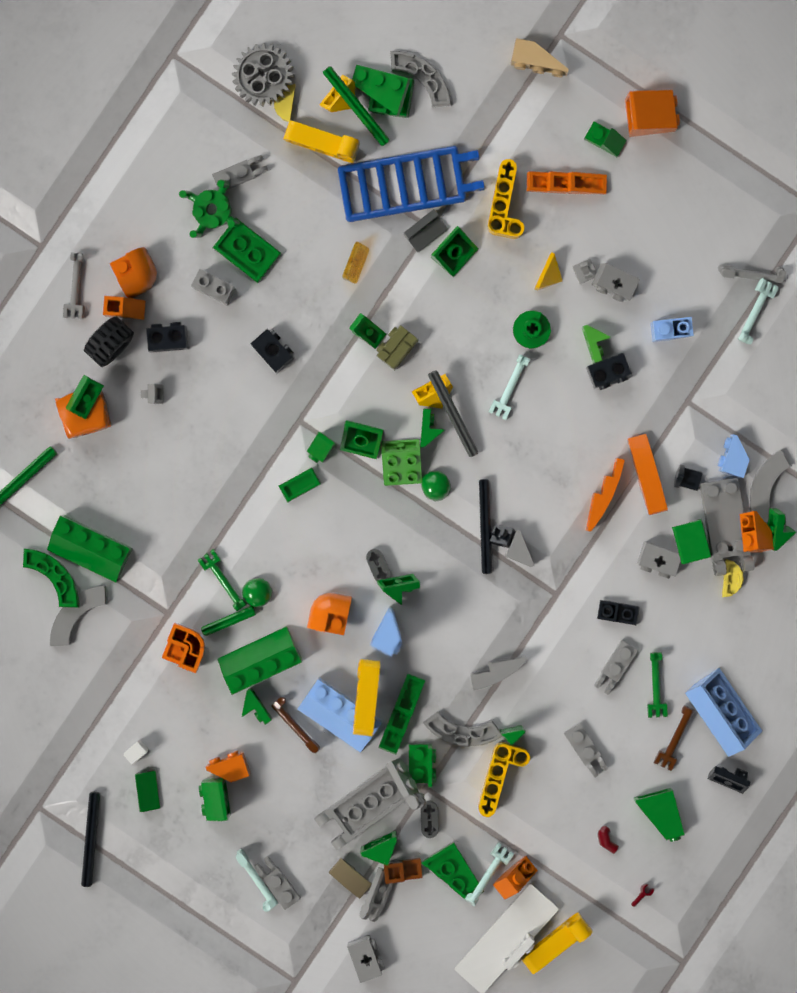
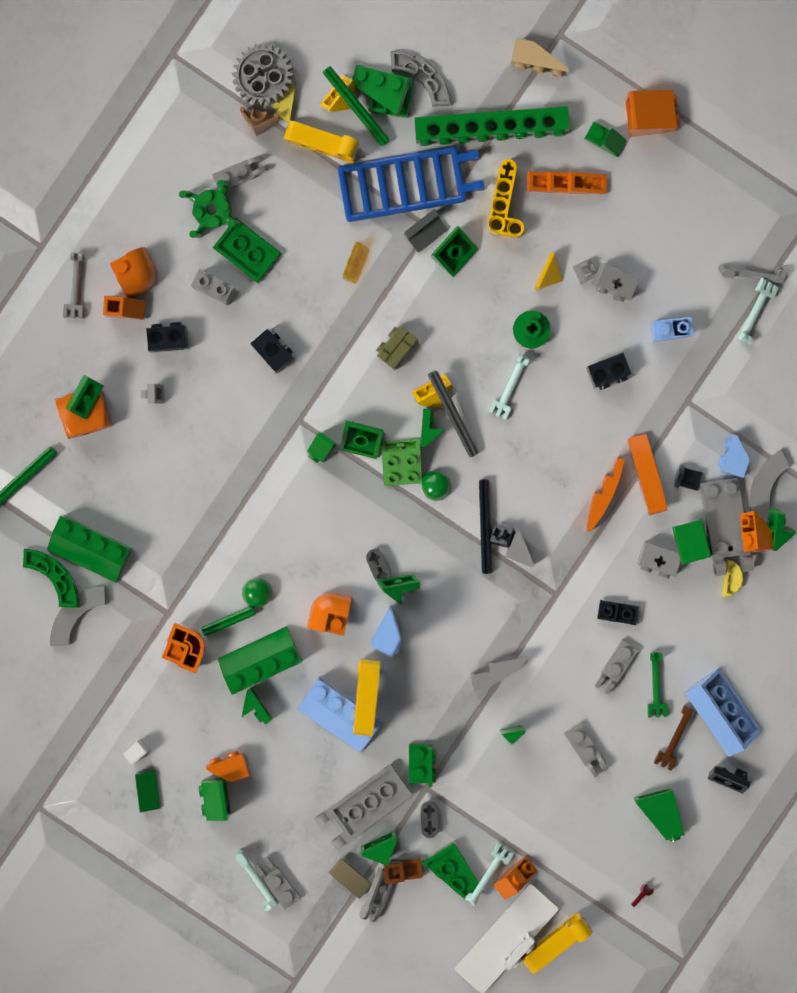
black axle [81,792,100,887] -> none
black tyre [84,316,134,367] -> none
green hinge [198,549,246,611] -> none
reddish brown hinge [271,697,320,753] -> none
green tile [279,467,321,503] -> none
light grey brick [347,935,384,983] -> none
green slope [349,313,386,349] -> none
green slope [378,674,425,755] -> none
light grey hinge [386,758,427,810] -> none
light grey tile [423,711,503,747] -> none
yellow beam [478,742,530,817] -> none
bright green slope [582,325,611,364] -> none
dark red arm [597,826,619,854] -> none
none -> medium nougat slope [240,107,279,137]
none -> green brick [414,106,570,146]

